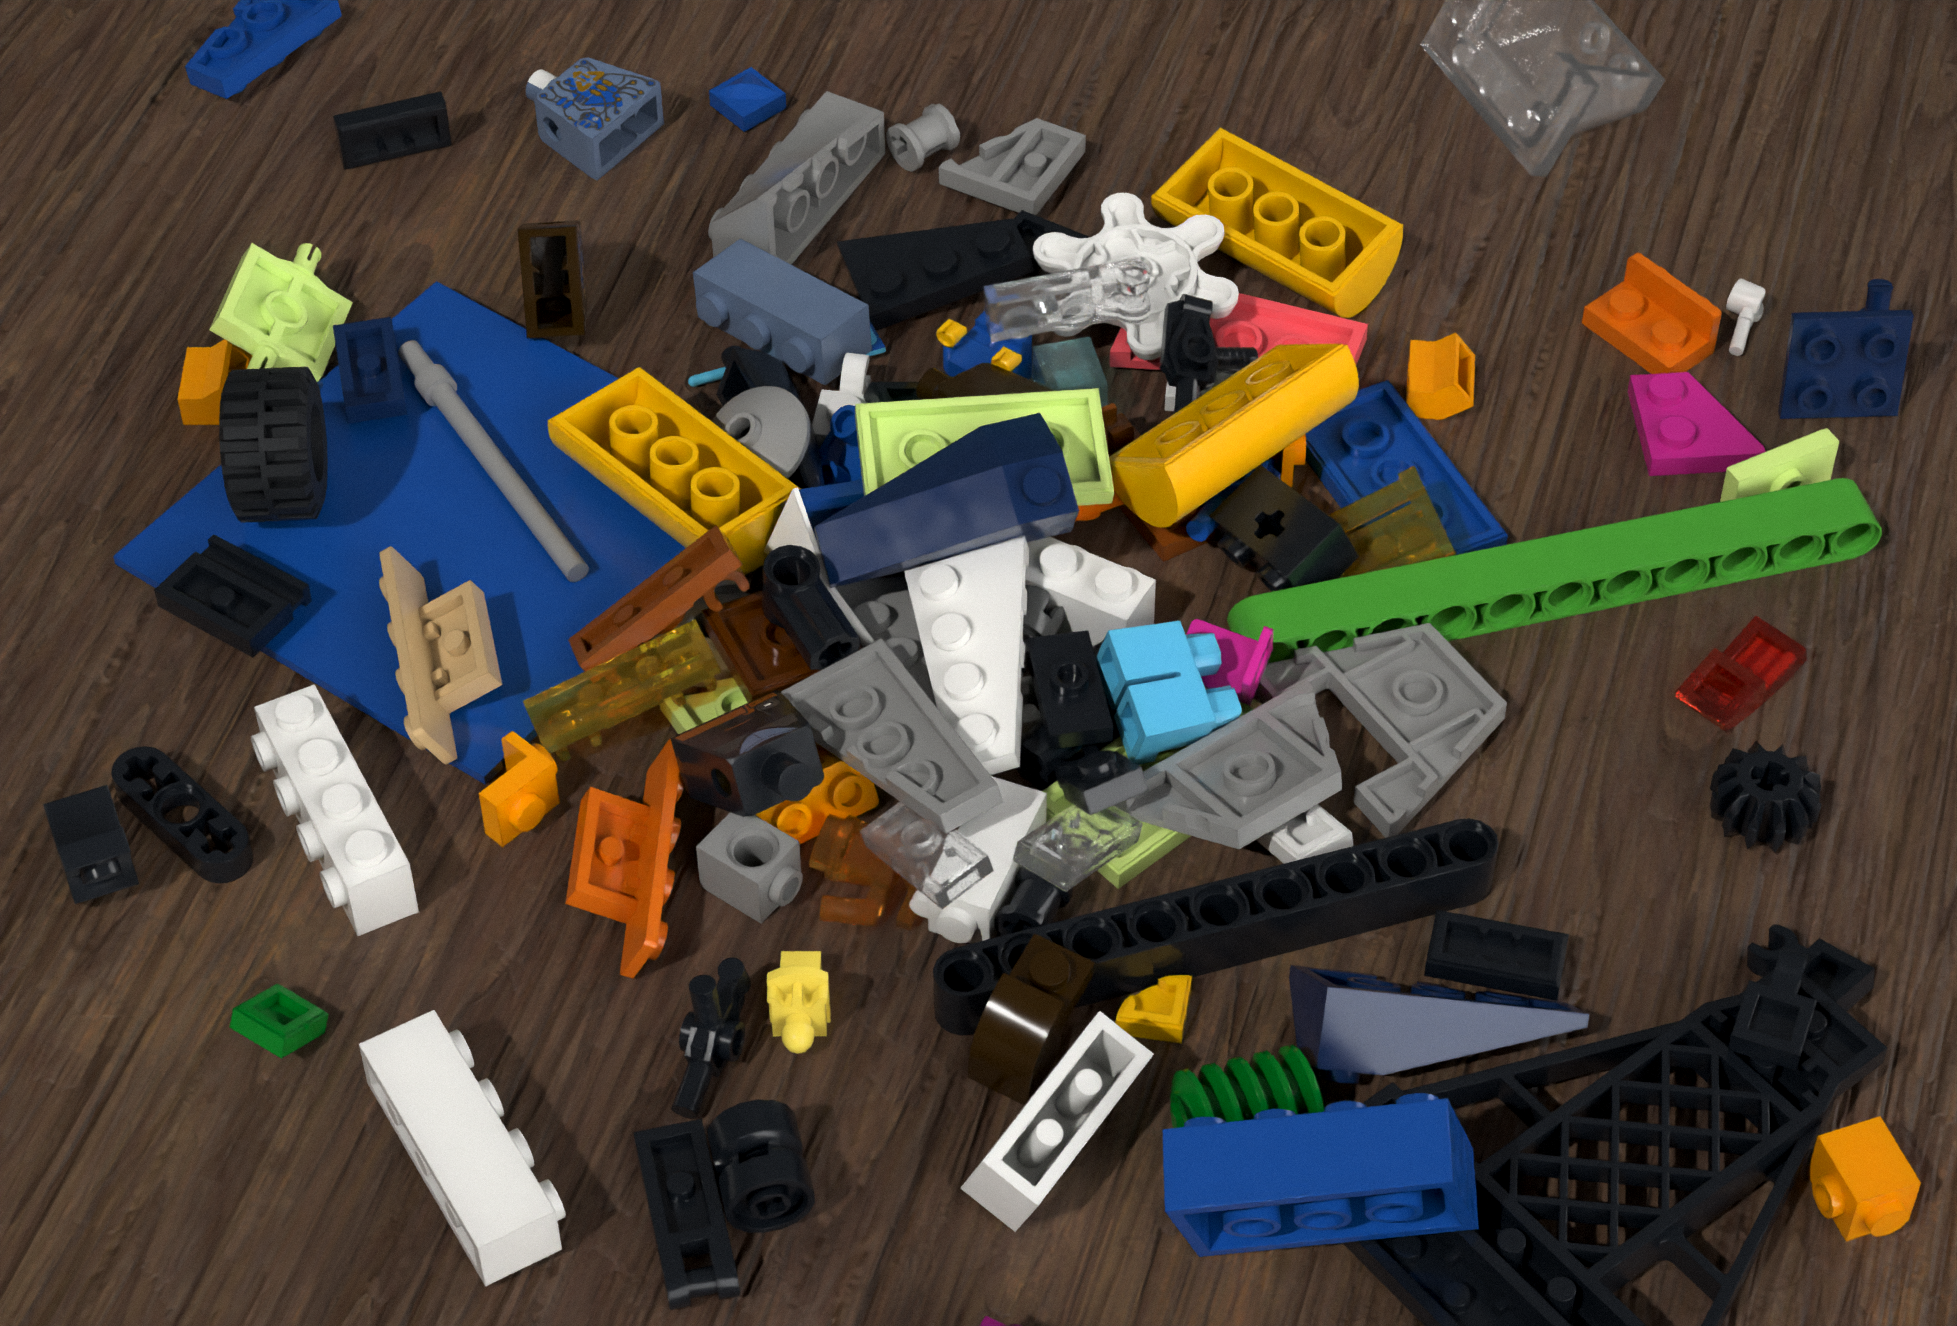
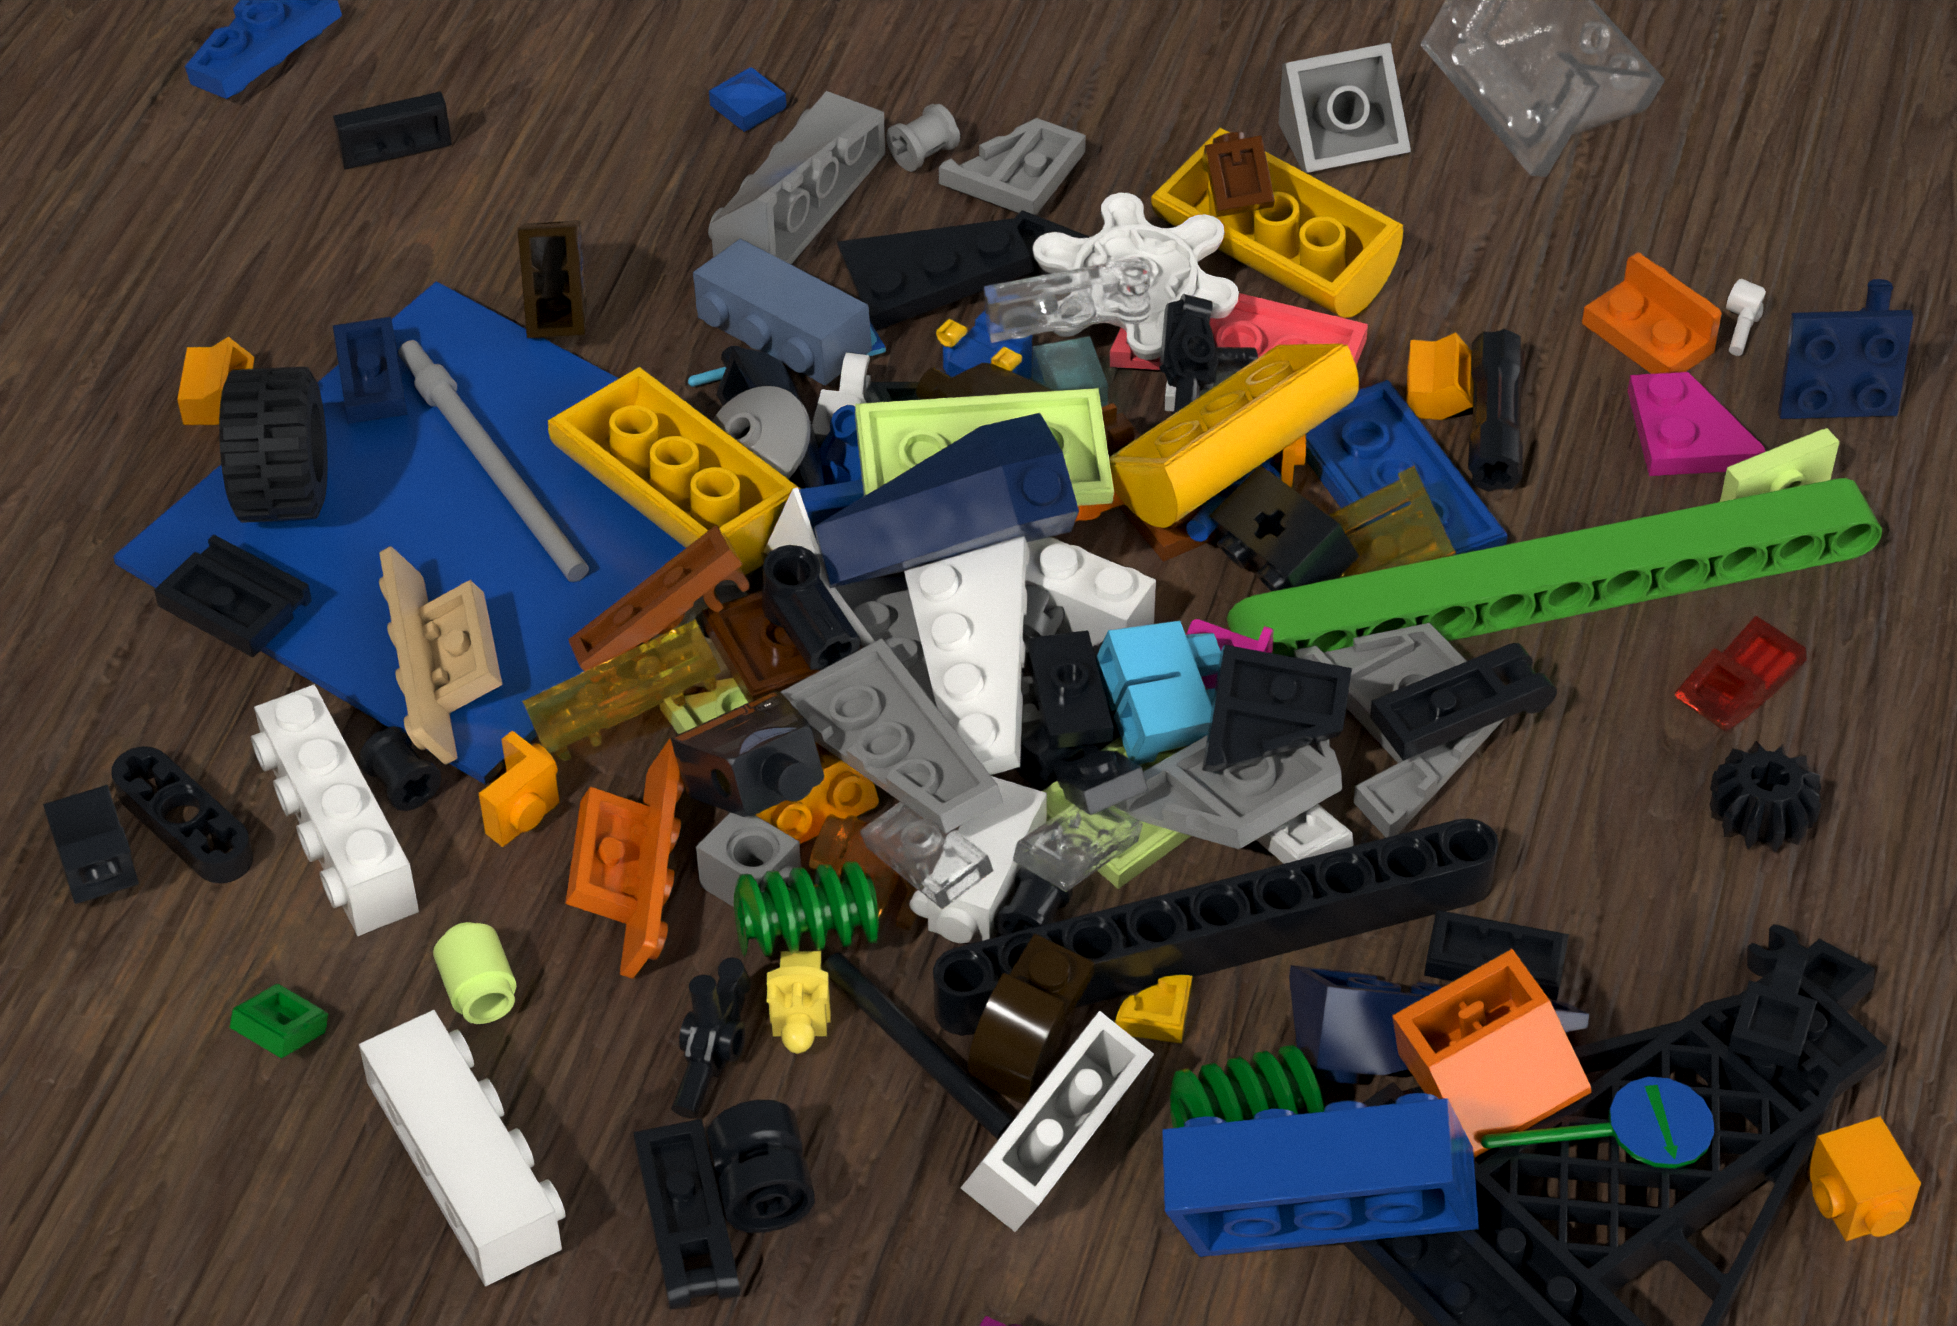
yellowish green plate [209,243,353,382] -> none
sand blue torso [526,57,664,181] -> none
none -> black bush [359,726,442,811]
none -> yellowish green brick [433,922,516,1024]
none -> green piece [734,861,879,957]
none -> black bar [822,952,1014,1140]
none -> reddish brown bracket [1202,132,1275,217]
none -> black wing [1202,645,1352,772]
none -> light grey slope [1278,43,1411,173]
none -> black plate [1370,643,1557,761]
none -> orange slope [1392,949,1591,1159]
none -> black axle [1468,328,1525,492]
none -> blue piece [1481,1077,1714,1168]

